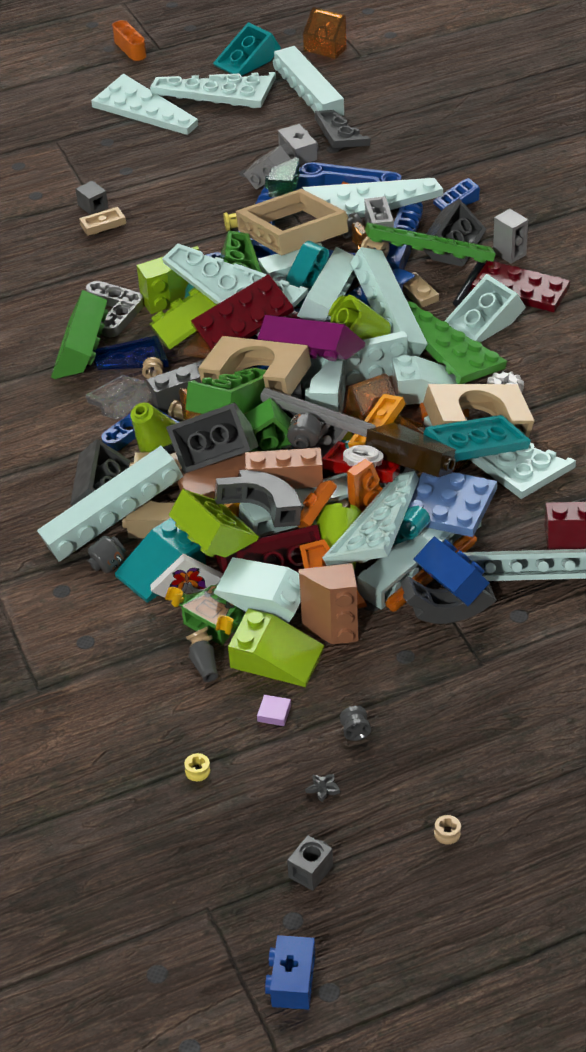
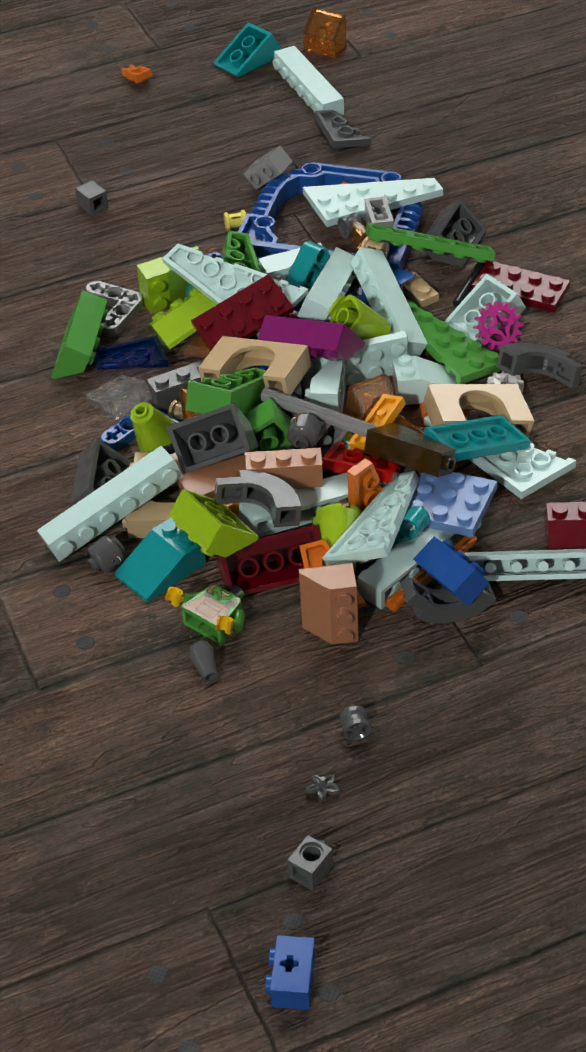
tan plate [79,207,126,236] -> none
light aqua wing [91,74,198,135] -> none
orange beam [112,20,147,61] -> none
tan bush [142,357,163,379] -> none
light aqua wing [150,72,276,108] -> none
white tile [150,553,223,598] -> none
light yellow bush [184,753,210,782] -> none
tan bush [186,627,213,645] -> none
light aqua slope [214,557,301,623] -> none
lime slope [228,608,324,687] -> none
tan window [236,189,348,256] -> none
lavender tile [257,695,291,726] -> none
clear green slope [265,157,300,198] -> none
light grey brick [278,124,319,166] -> none
orange plate [298,480,337,528] -> none
white gear [343,445,383,468] -> none
blue slope [433,178,480,210] -> none
tan bush [434,815,461,844] -> none
light grey brick [493,209,528,264] -> none
none -> orange plate [121,64,153,83]
none -> dark pink gear [473,301,524,351]
none -> dark grey arch [496,343,583,388]

